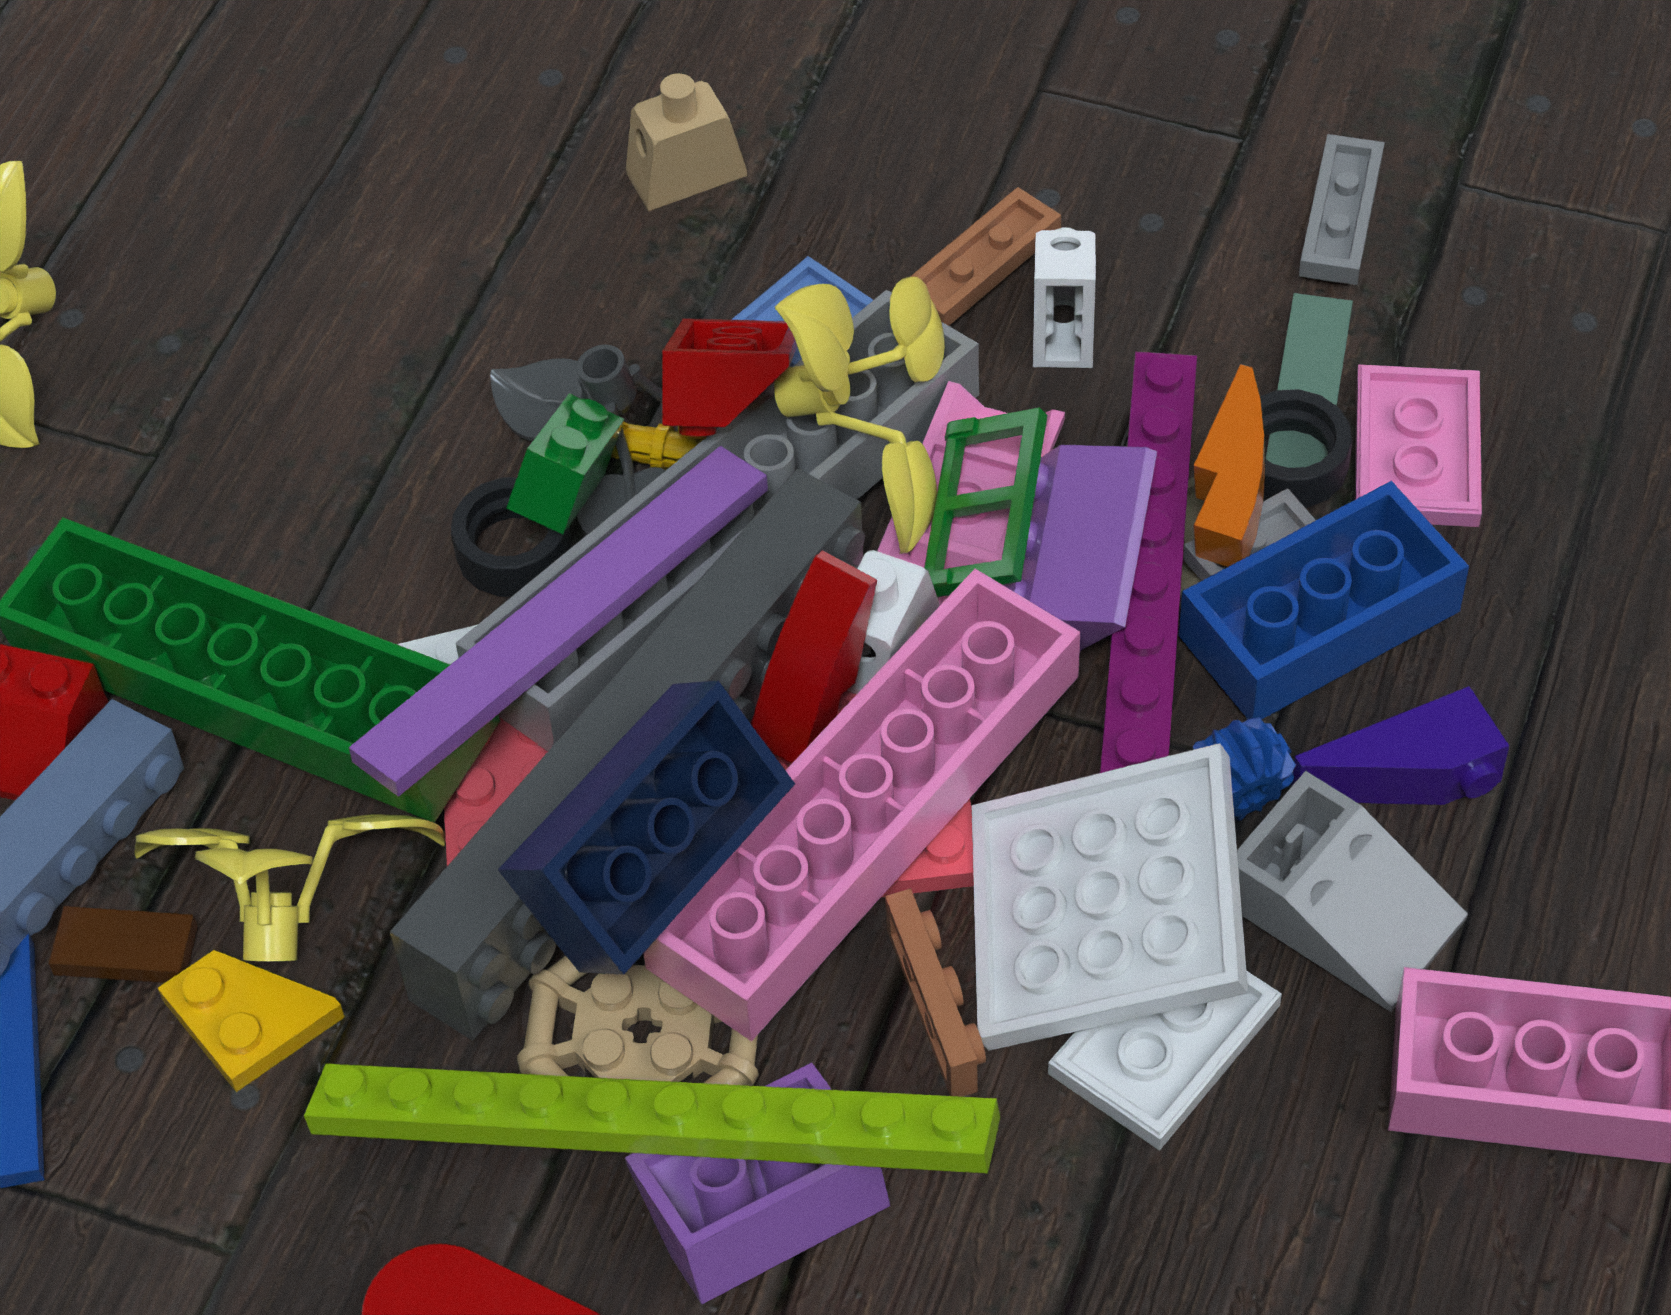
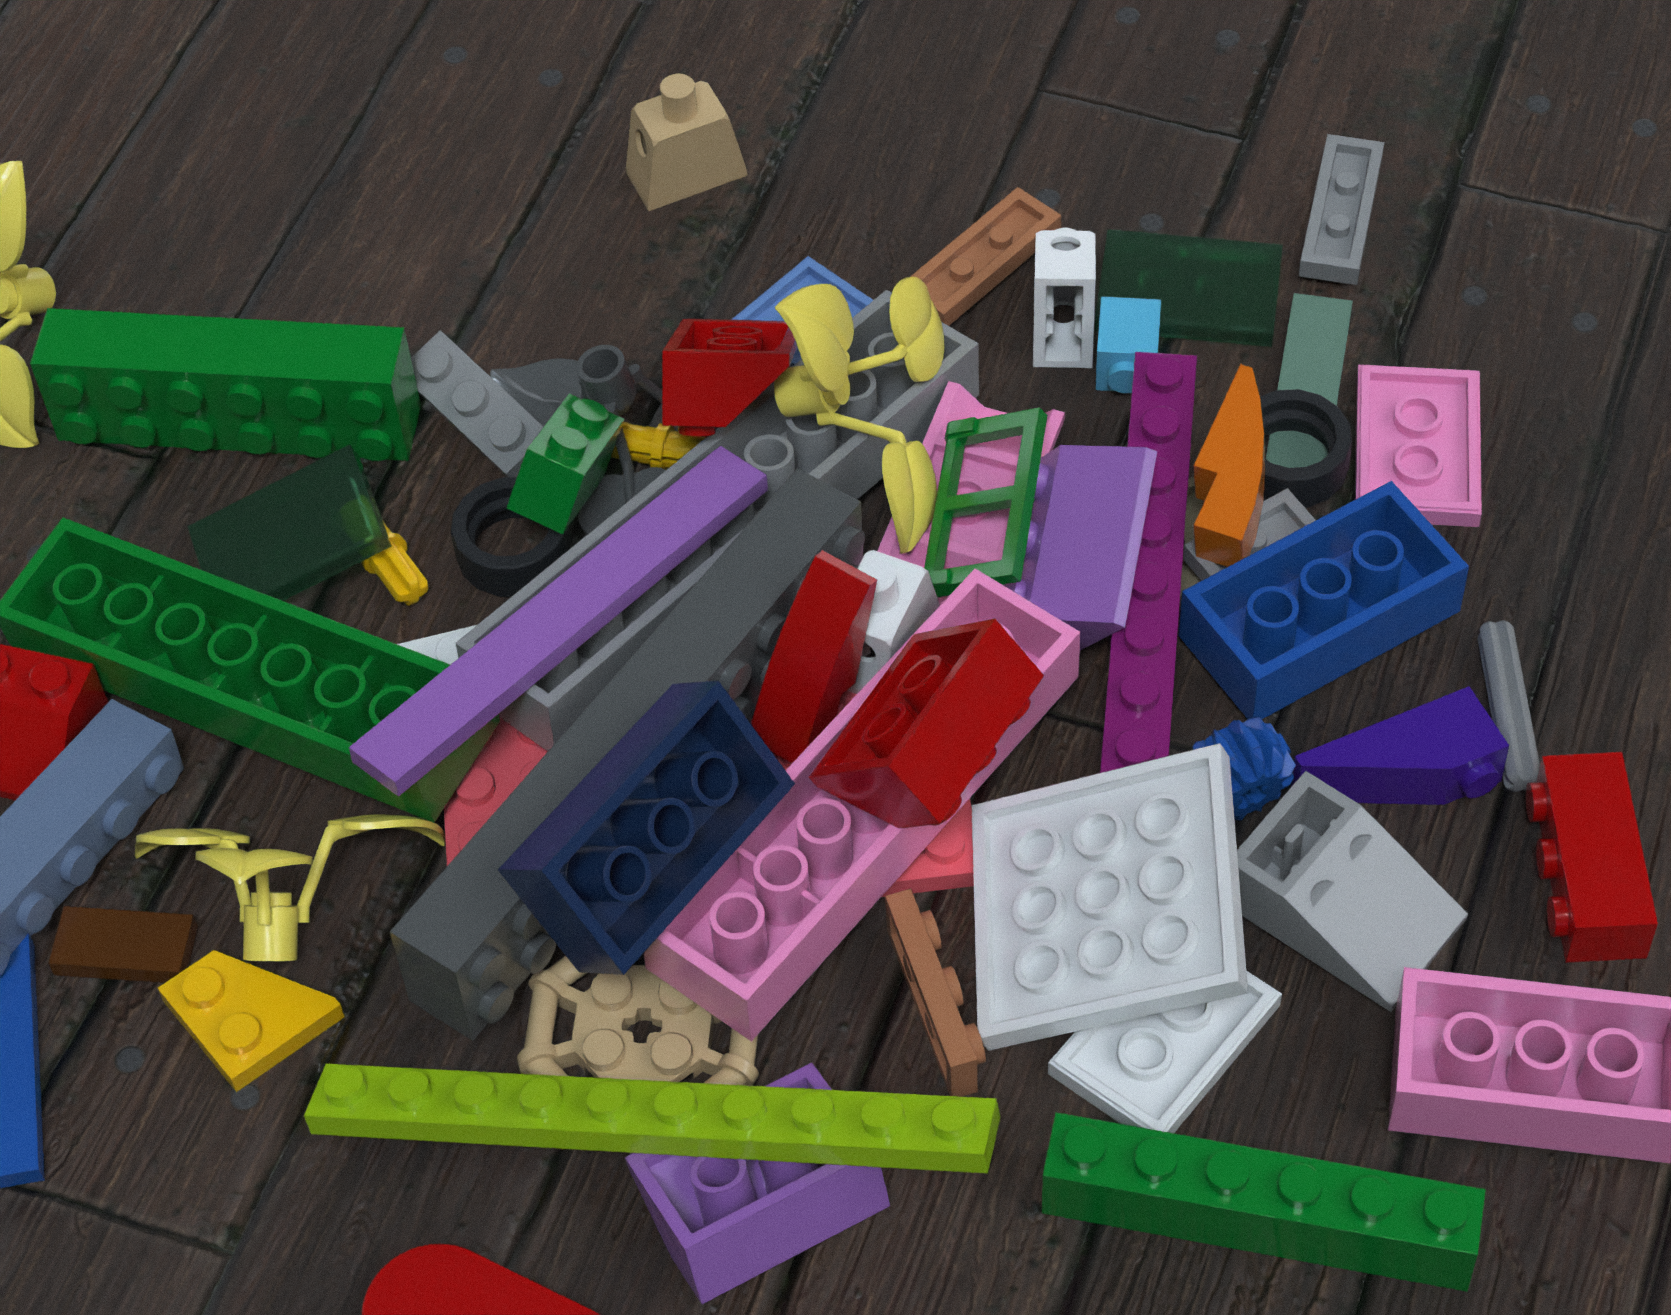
none -> green brick [30,308,421,461]
none -> clear green tile [187,444,392,601]
none -> yellow axle [339,500,428,606]
none -> light grey plate [411,330,543,477]
none -> red slope [808,619,1044,829]
none -> green brick [1042,1112,1486,1292]
none -> clear green tile [1095,229,1283,347]
none -> medium azure brick [1095,297,1161,393]
none -> light grey axle [1477,620,1540,792]
none -> red brick [1526,752,1658,963]

